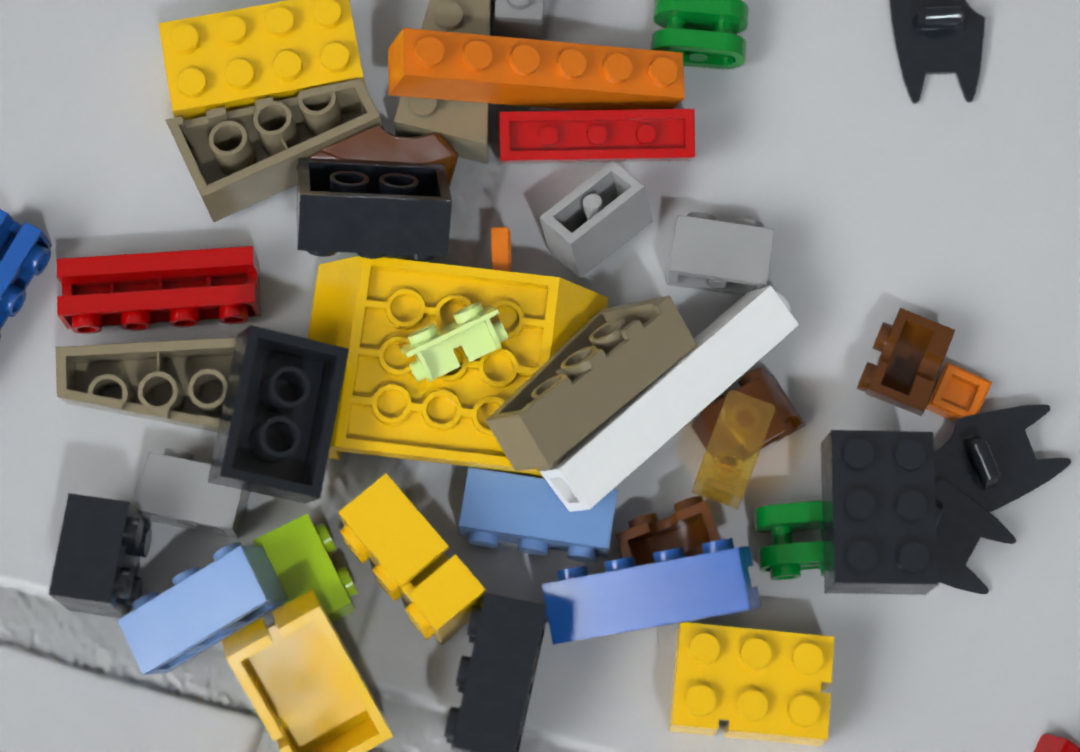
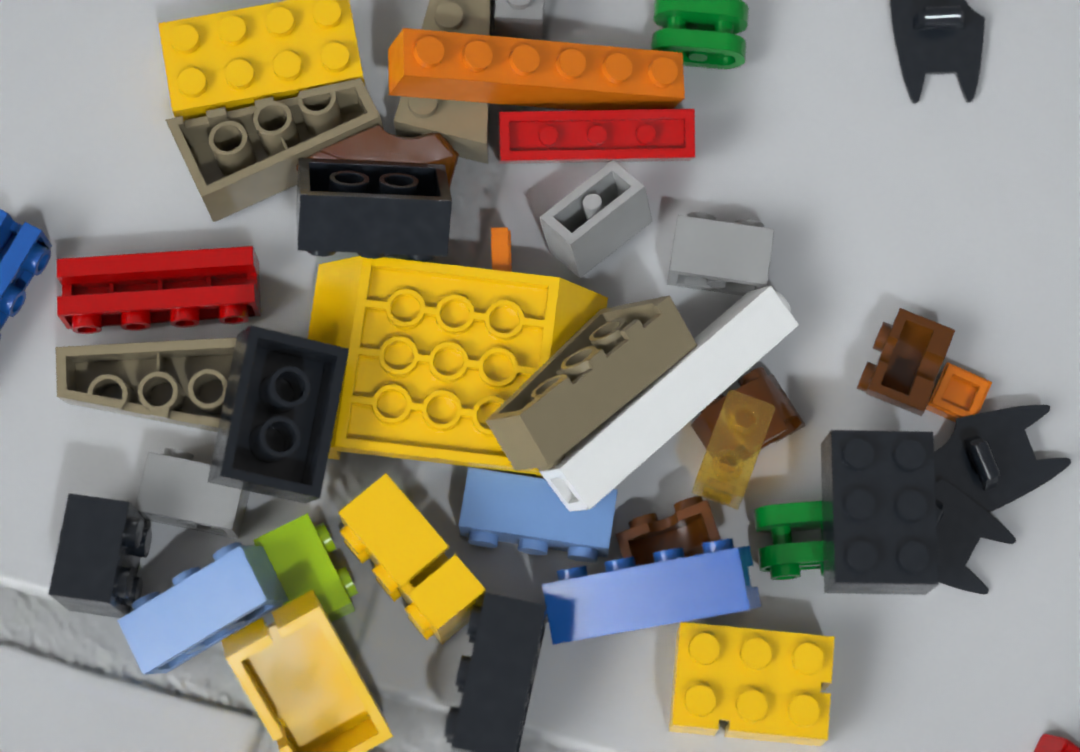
yellowish green hinge [400,302,508,382] -> none

